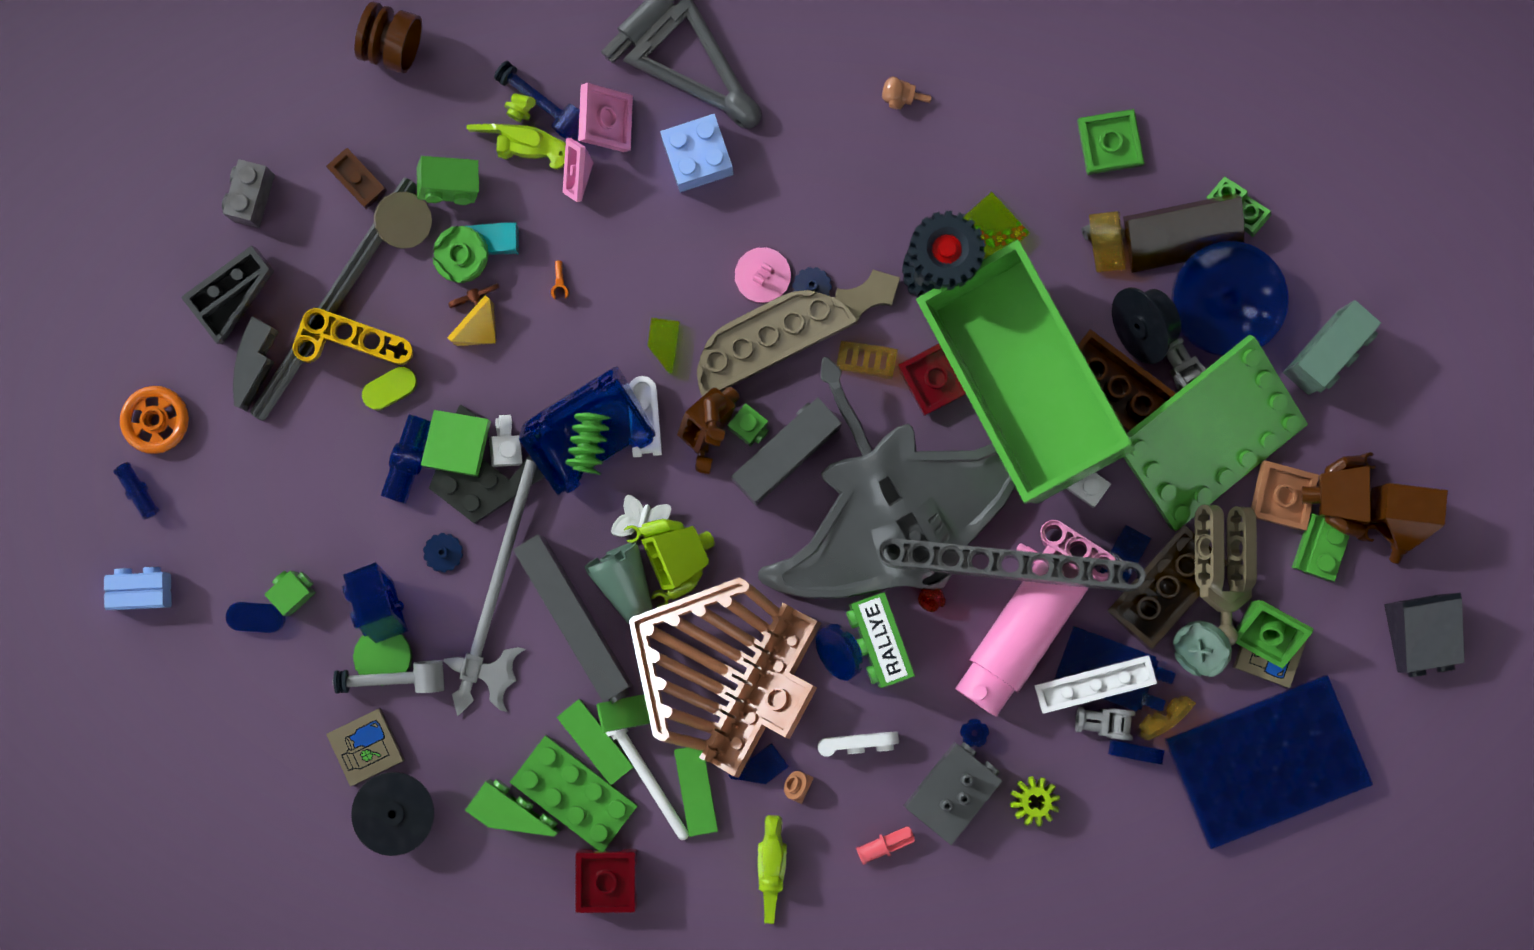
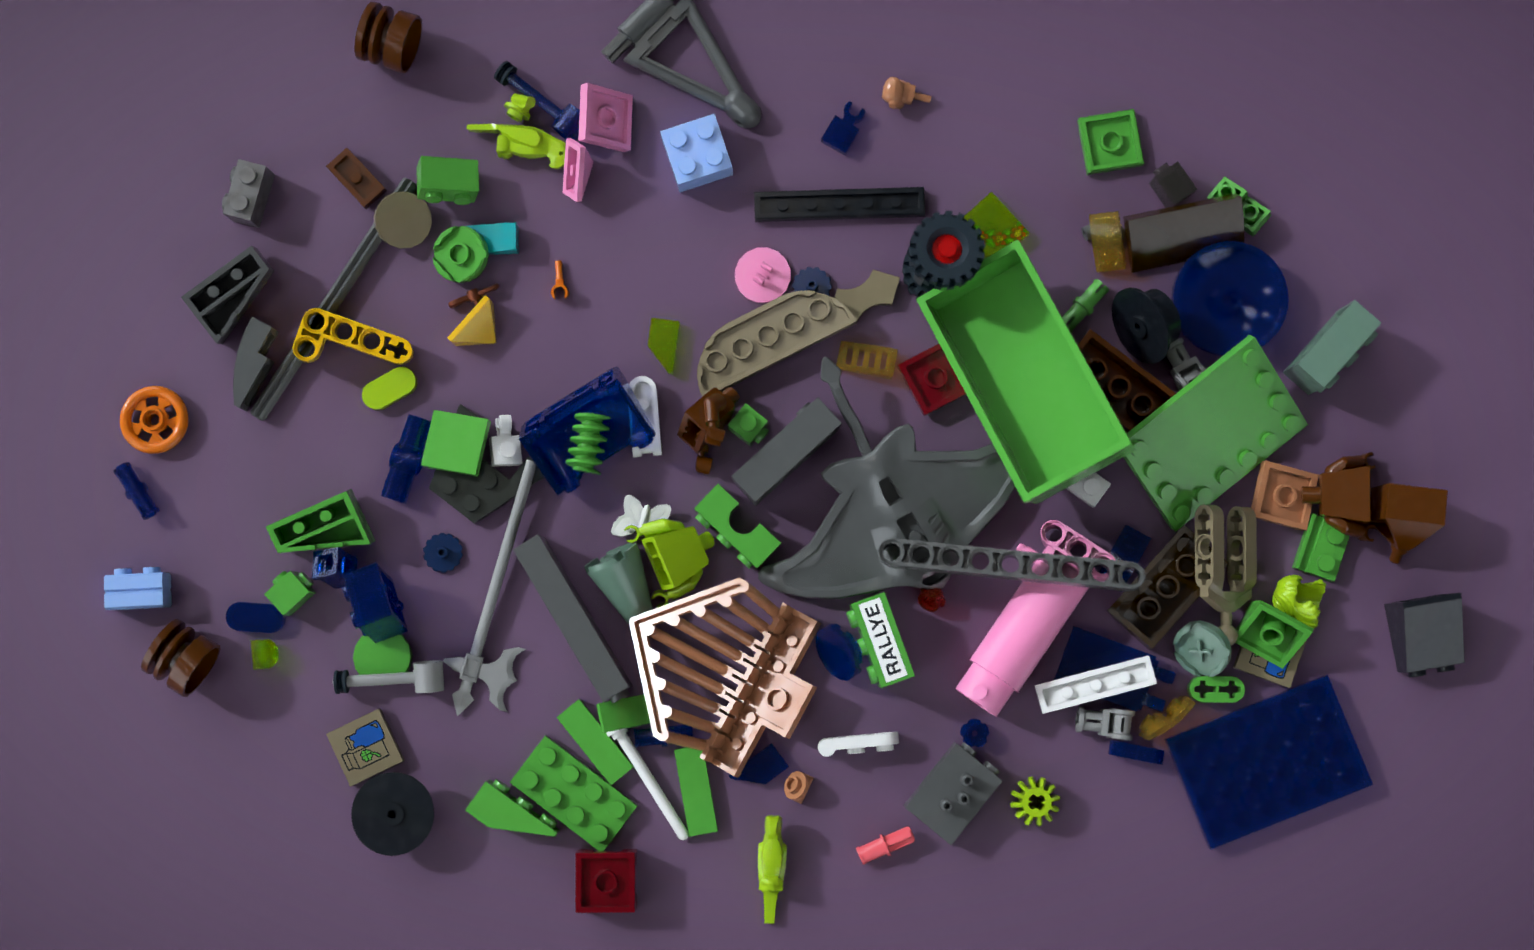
none -> reddish brown wheel [141,619,221,697]
none -> clear neon green plate [251,639,279,670]
none -> bright green wedge [266,489,376,553]
none -> clear blue brick [311,547,358,589]
none -> clear blue pin [634,725,693,748]
none -> bright green arch [694,484,781,569]
none -> black tile [754,187,925,222]
none -> clear blue plate [821,101,865,156]
none -> bright green pin [1062,279,1109,333]
none -> clear smoke brick [1149,161,1197,208]
none -> bright green beam [1187,676,1245,703]
none -> lime hair [1272,575,1326,629]

